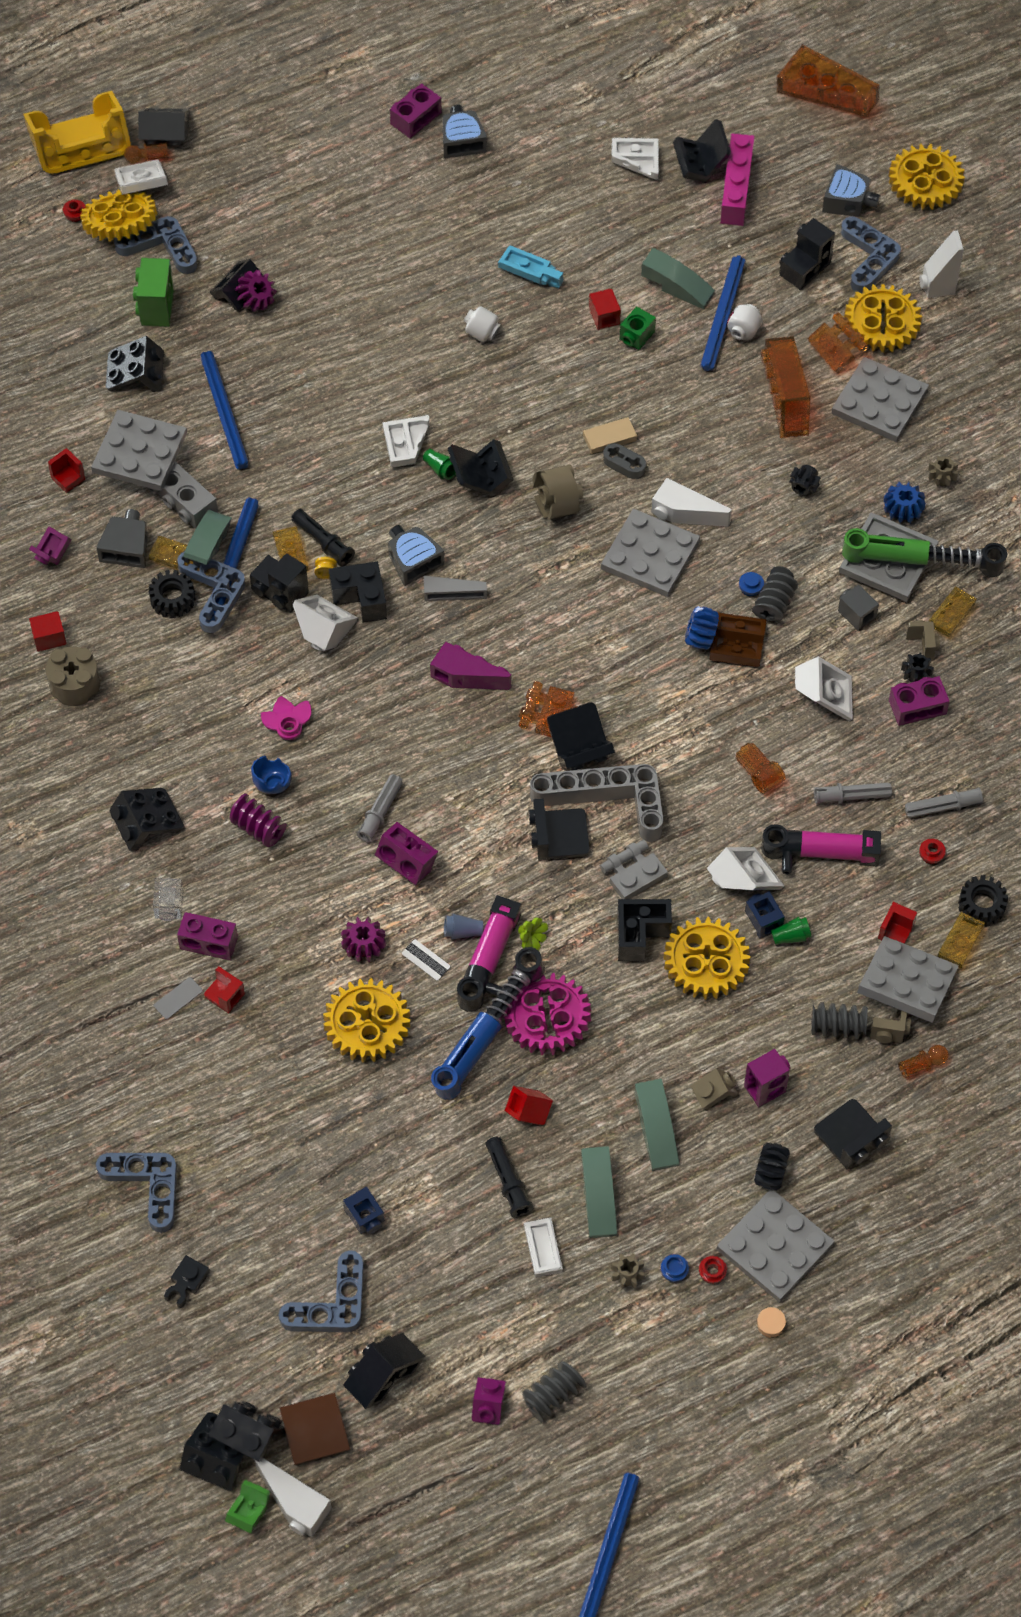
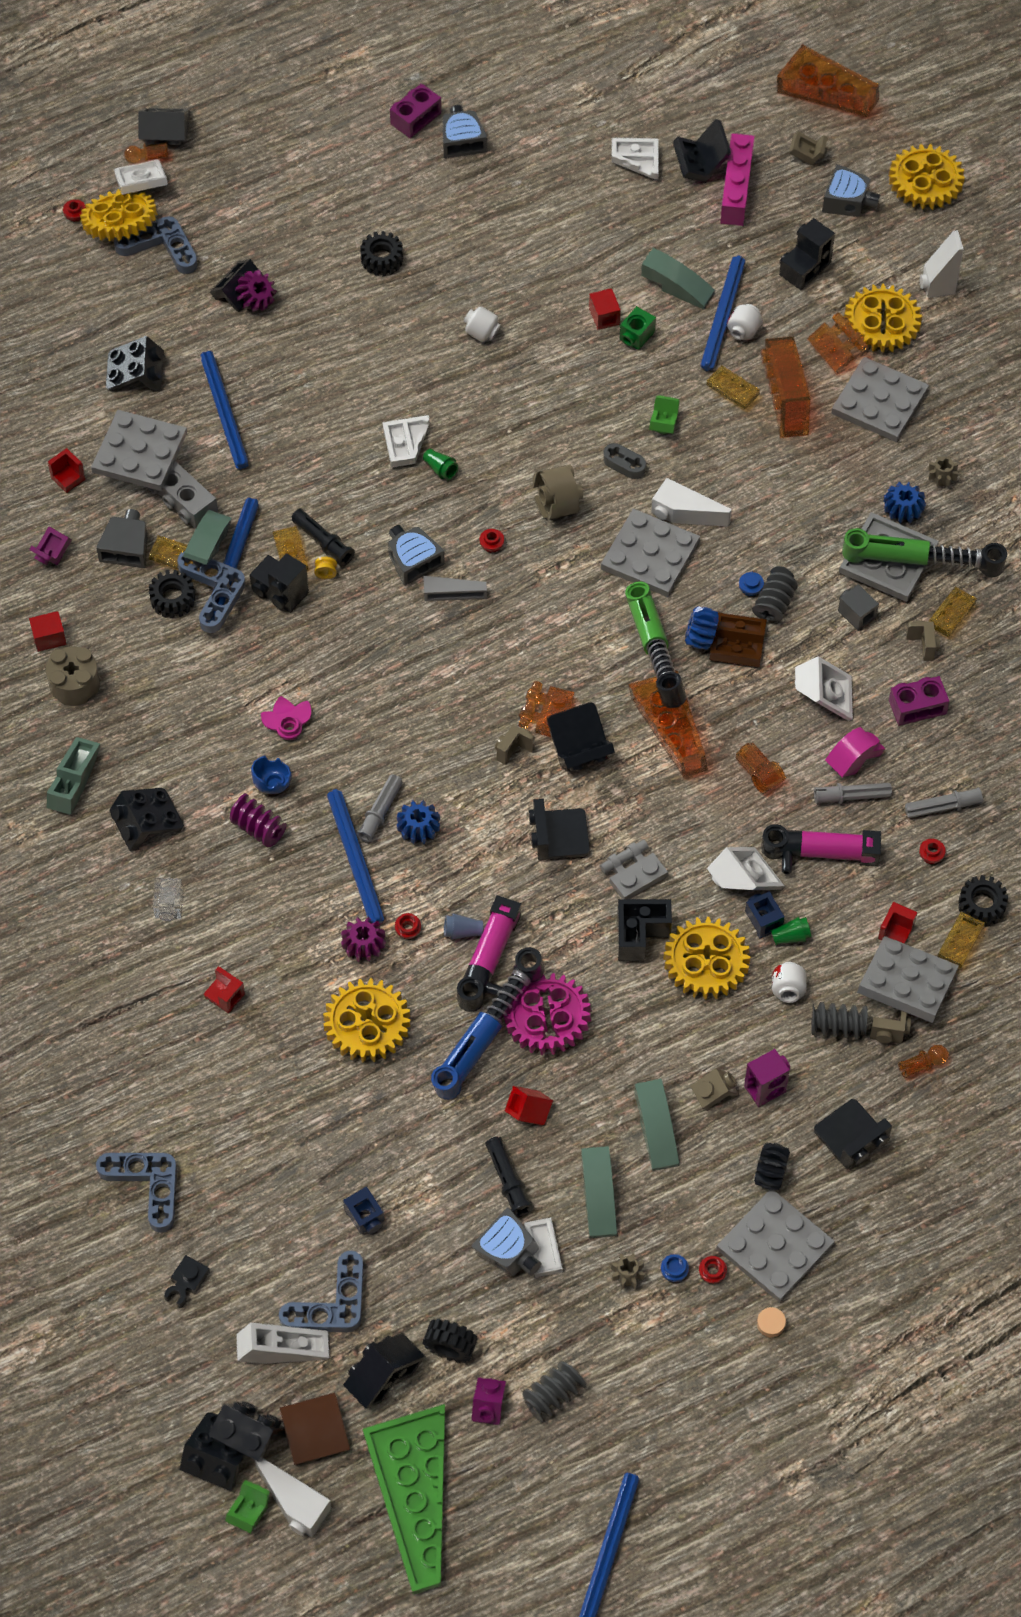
yellow windscreen [23,91,131,174] -> none
bright green brick [133,258,174,327] -> none
light grey sticker [154,977,203,1019] -> none
magenta brick [177,912,238,961] -> none
white slope [293,595,358,651] -> none
black brick [329,561,387,623] -> none
magenta brick [375,822,438,885] -> none
sticker [402,939,450,980] -> none
magenta slope [430,642,512,690] -> none
black bracket [448,439,514,497] -> none
medium azure hinge [498,245,564,288] -> none
lime plant [518,917,548,951] -> none
light grey beam [530,764,663,842] -> none
tan tile [583,417,637,454] -> none
black gear [789,465,821,495] -> none
sand blue beam [841,217,901,293] -> none
black gear [901,652,934,682] -> none
none -> sand green slope [47,737,100,815]
none -> white slope [236,1323,329,1364]
none -> blue axle [327,789,384,924]
none -> black tyre [360,231,403,277]
none -> bright green wing [363,1404,445,1595]
none -> red plate [395,913,421,939]
none -> blue gear [397,799,440,845]
none -> black tyre [422,1319,478,1363]
none -> torso [471,1207,541,1276]
none -> red plate [479,529,504,553]
none -> dark tan bracket [495,725,535,765]
none -> piece [625,582,687,708]
none -> clear orange wedge [628,670,708,778]
none -> bright green bracket [649,395,680,434]
none -> clear yellow plate [707,365,760,410]
none -> white head [772,962,807,1003]
none -> dark tan bracket [789,131,828,165]
none -> dark pink brick [825,727,885,777]

